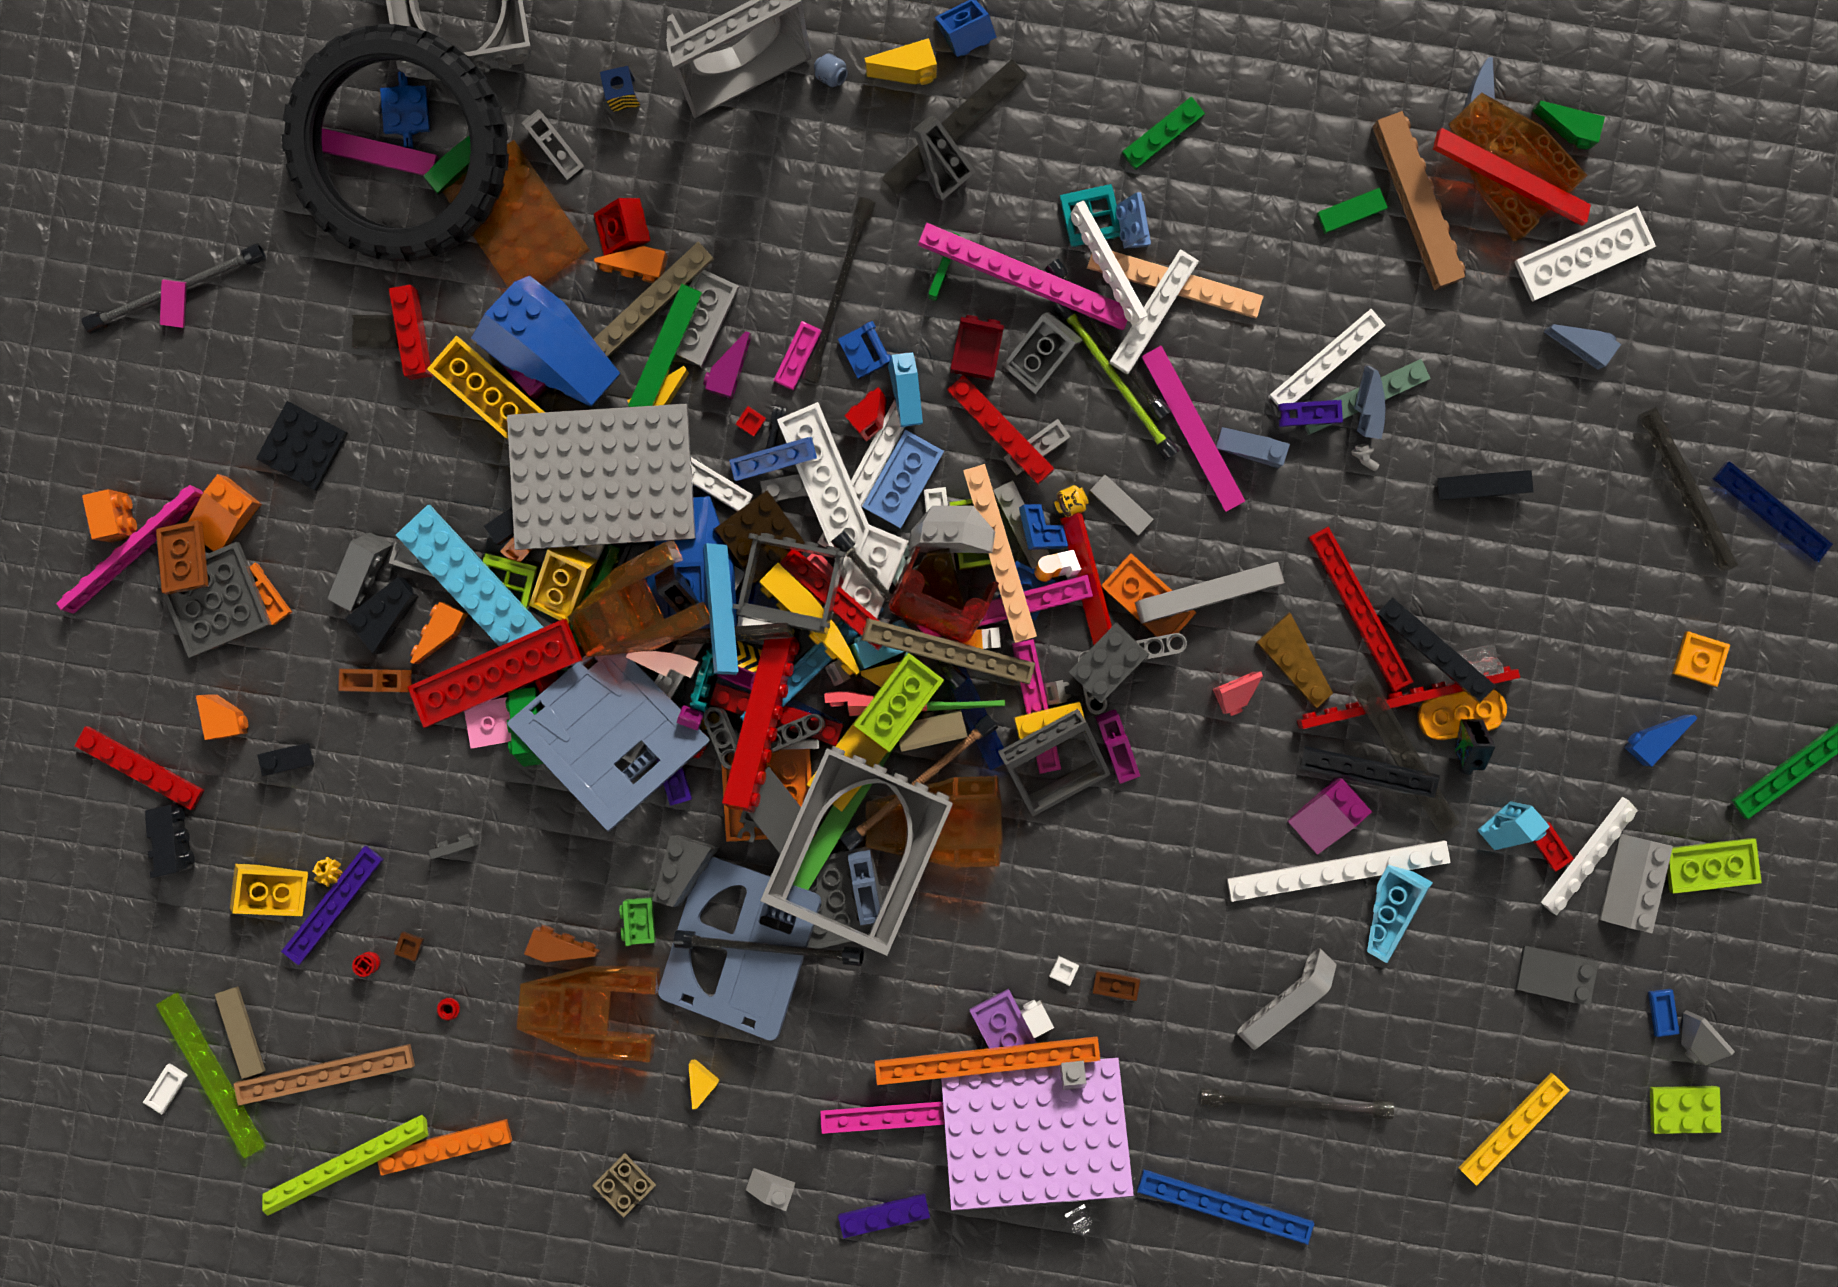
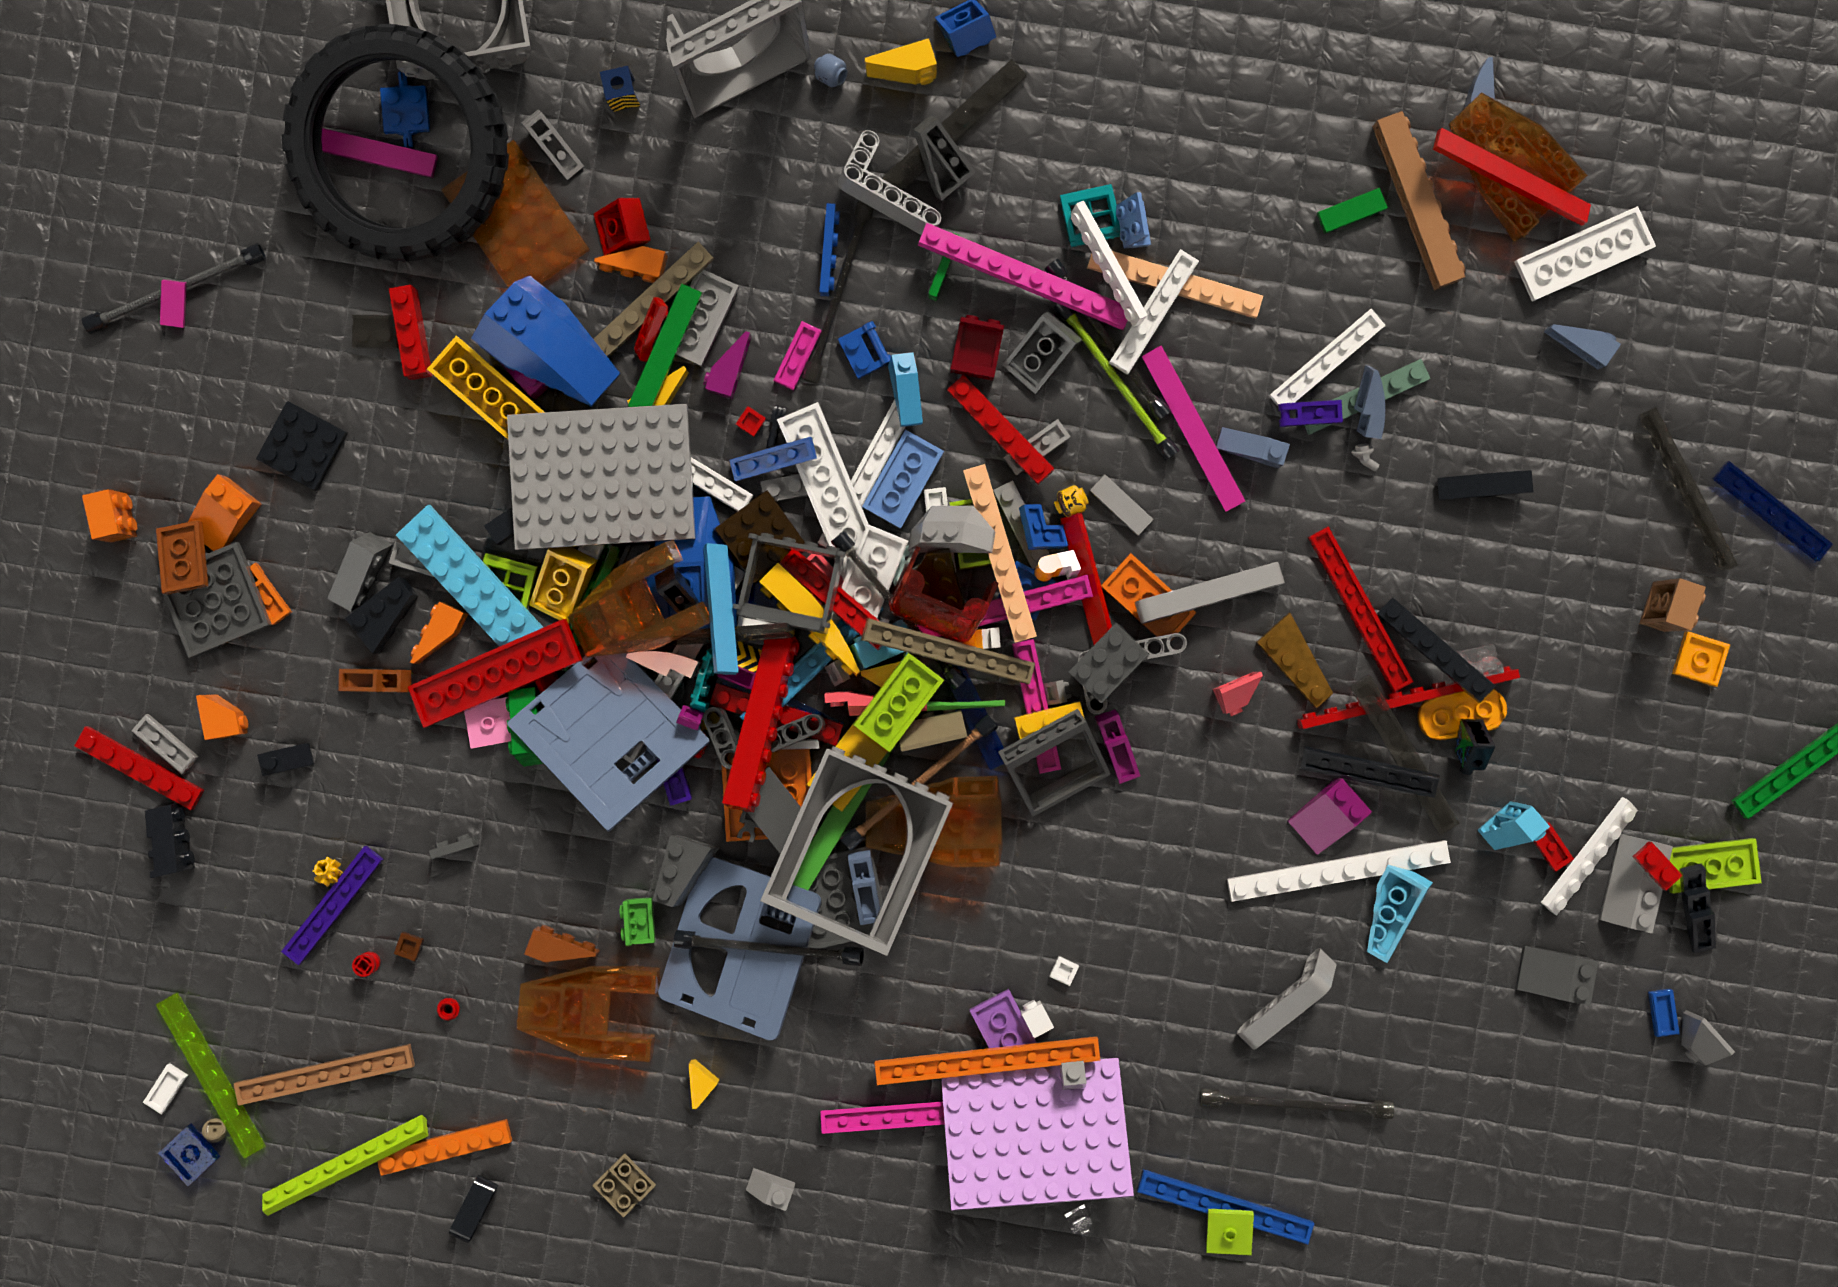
dark pink plate [56,485,203,614] -> none
dark tan tile [215,986,266,1079] -> none
yellow slope [230,864,308,916] -> none
green slope [424,136,471,194] -> none
orange plate [500,536,532,562] -> none
dark purple plate [838,1194,930,1238] -> none
red slope [844,387,887,442] -> none
reddish brown plate [1092,970,1140,1001] -> none
green plate [1122,96,1205,170] -> none
yellow plate [1458,1073,1570,1186] -> none
green slope [1532,100,1605,150] -> none
blue slope [1624,714,1697,767] -> none
lime plate [1650,1086,1721,1134] -> none
none -> light grey tile [132,714,199,774]
none -> clear blue plate [158,1123,221,1186]
none -> dark tan tile [202,1118,227,1143]
none -> black beam [448,1175,498,1243]
none -> red hinge [634,297,668,362]
none -> blue plate [819,203,840,297]
none -> light grey beam [837,130,941,235]
none -> lime plate [1206,1209,1254,1255]
none -> red plate [1632,841,1683,891]
none -> medium nougat brick [1639,578,1706,632]
none -> black slope [1679,863,1716,953]

